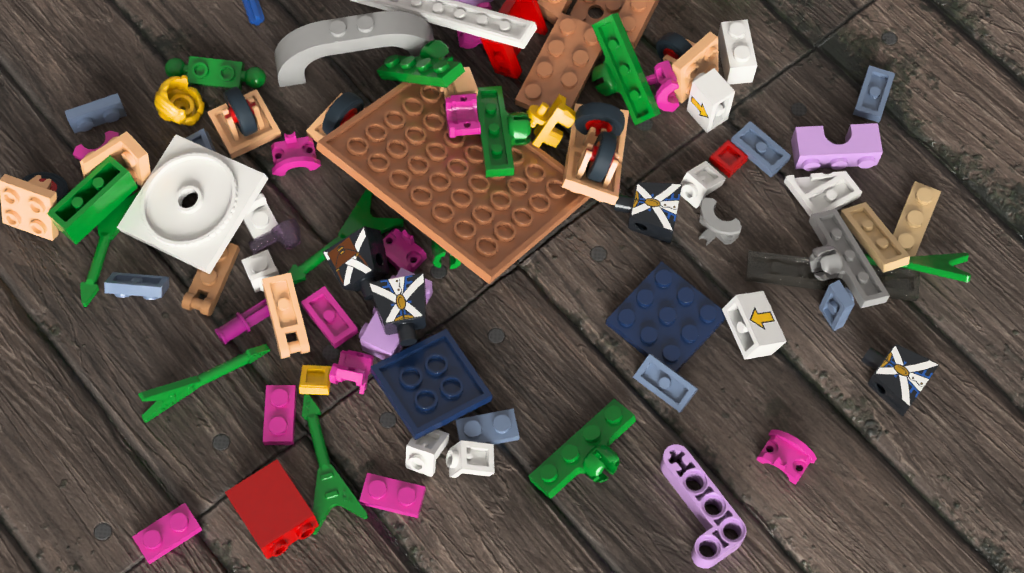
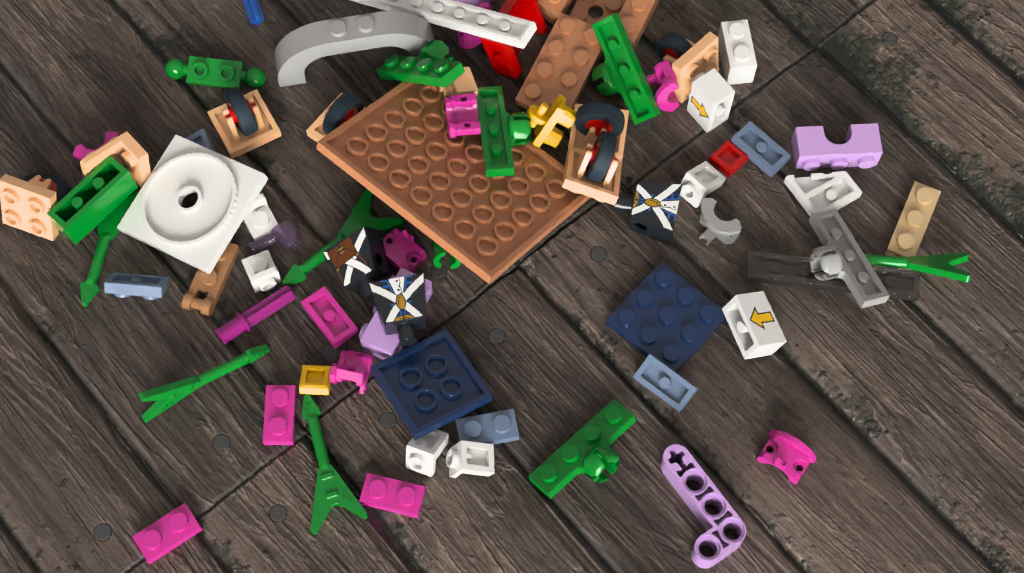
sand blue plate [65,93,127,134] -> none
yellow hair [154,75,205,126] -> none
red panel [225,459,319,559] -> none
light nougat plate [261,273,310,359] -> none
dark pink piece [271,132,321,176] -> none
sand blue plate [819,280,855,331] -> none
tan plate [840,202,910,273] -> none
sand blue plate [853,65,895,123] -> none
torso [861,344,939,416] -> none

